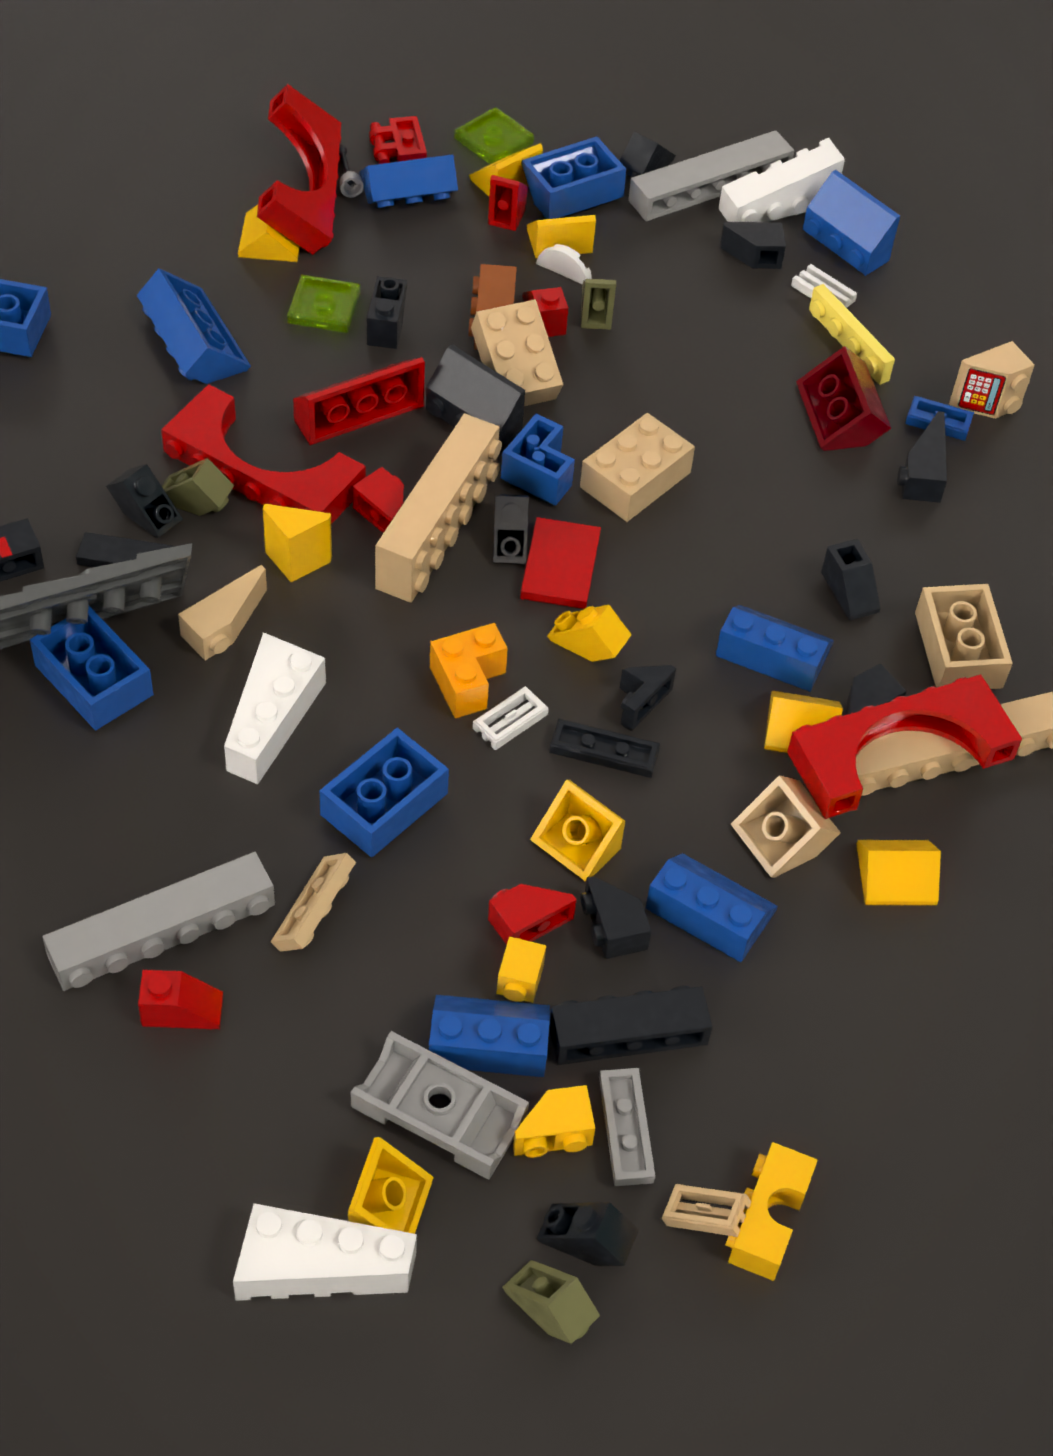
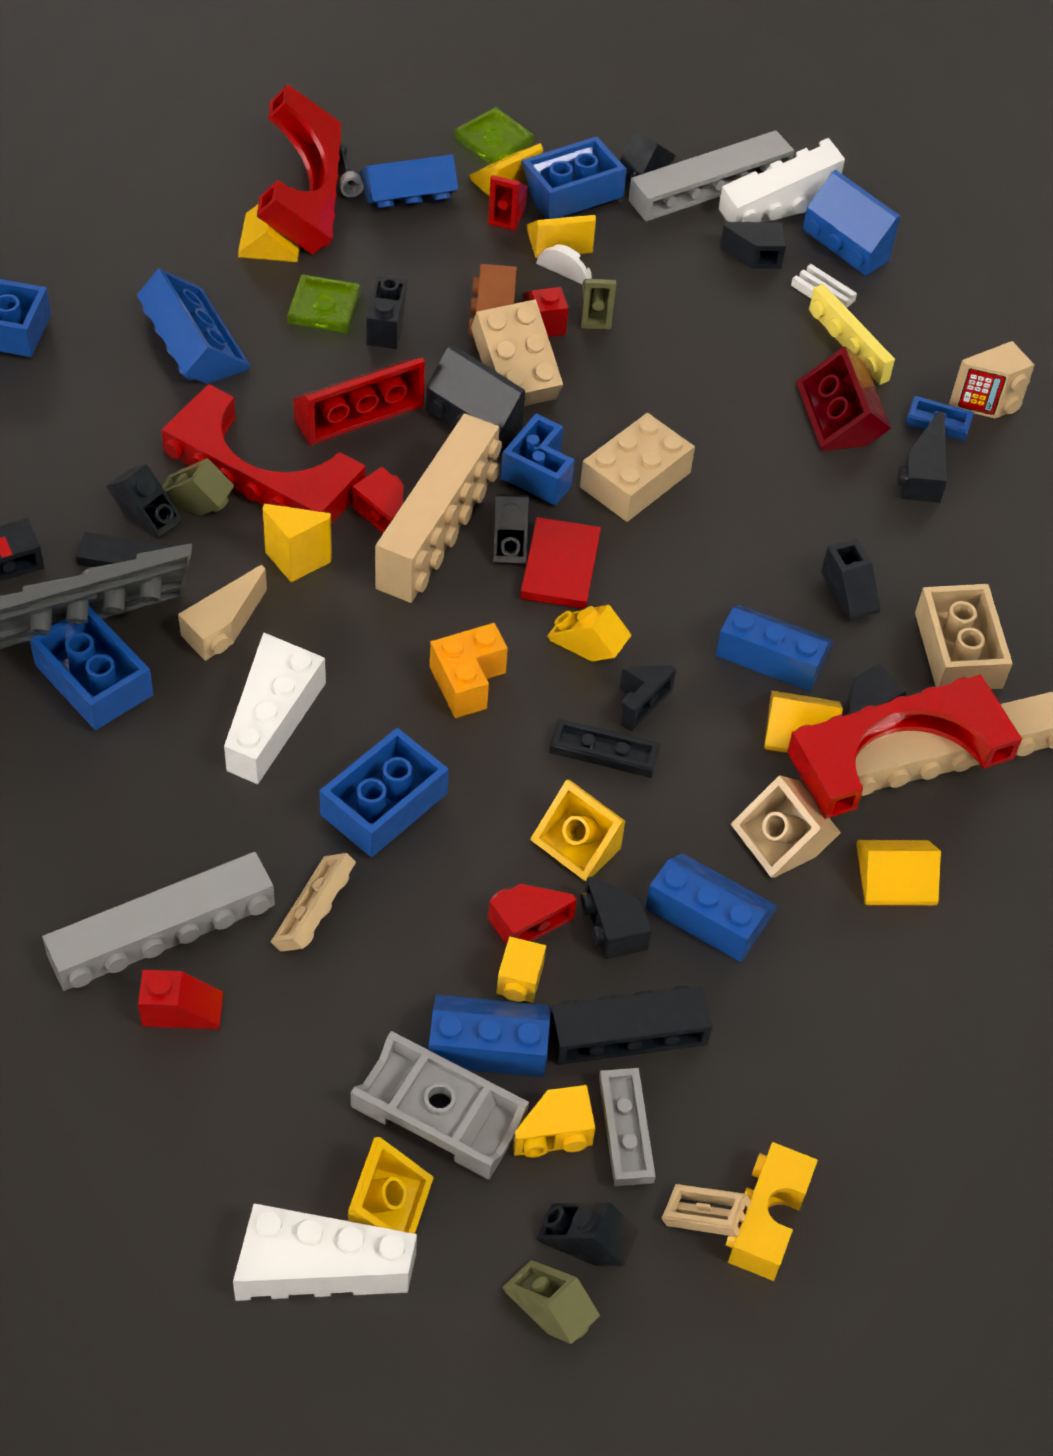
red plate [369,116,427,164] -> none
white tile [472,686,548,750] -> none

